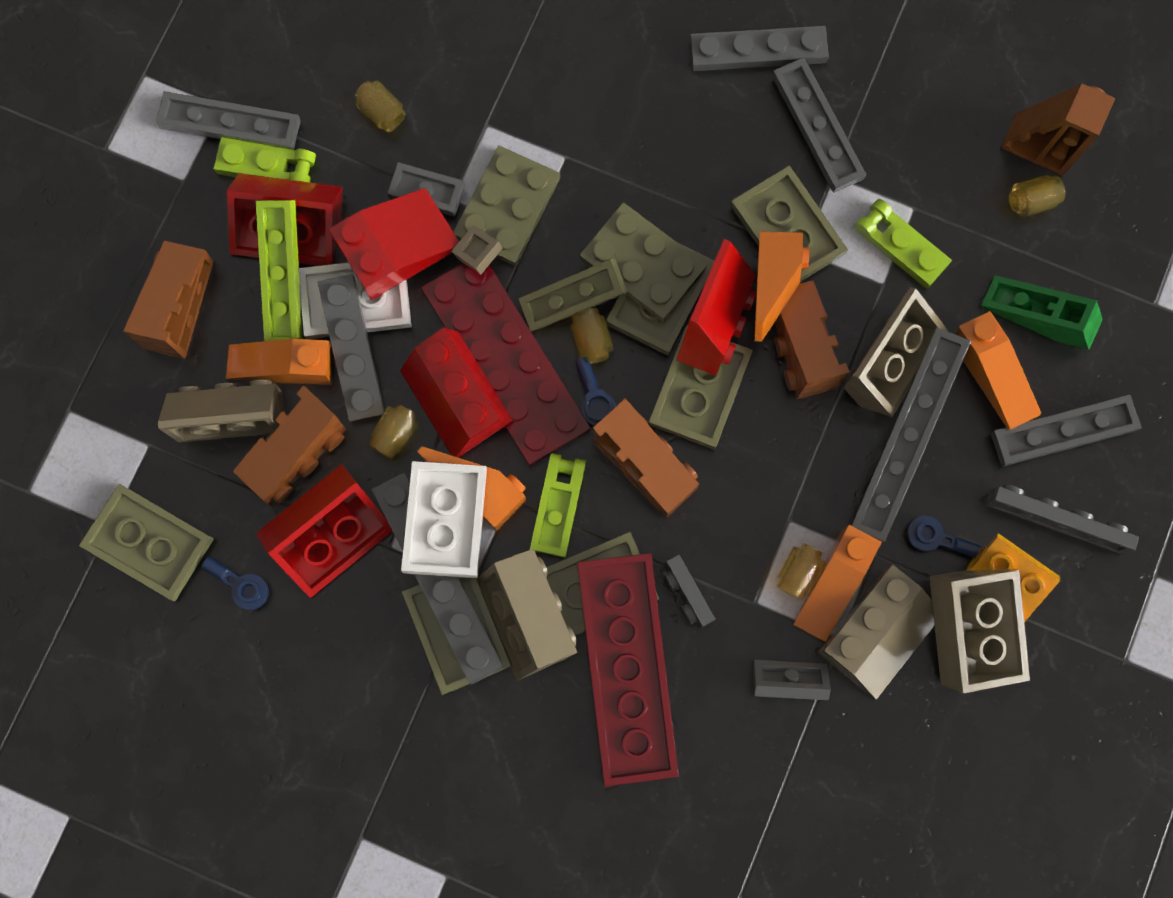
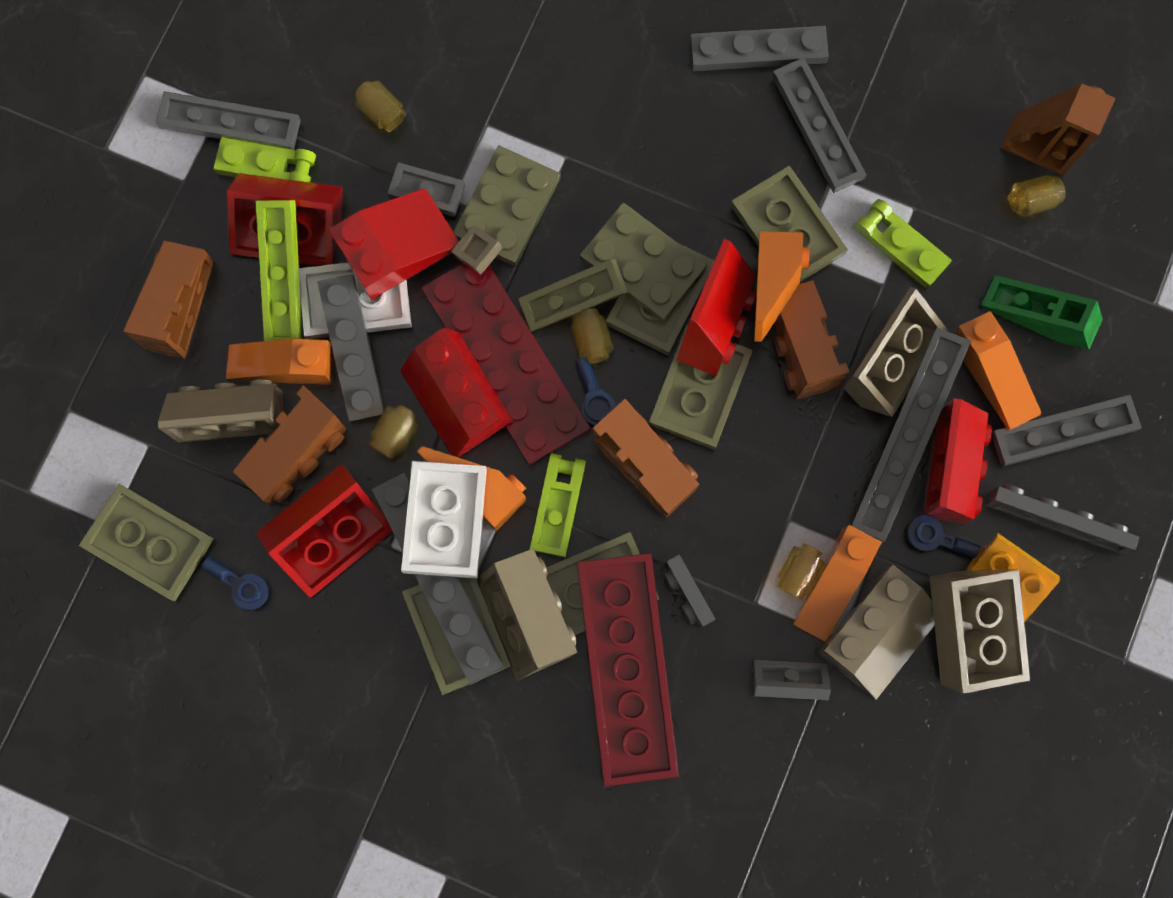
none -> red slope [923,398,992,524]

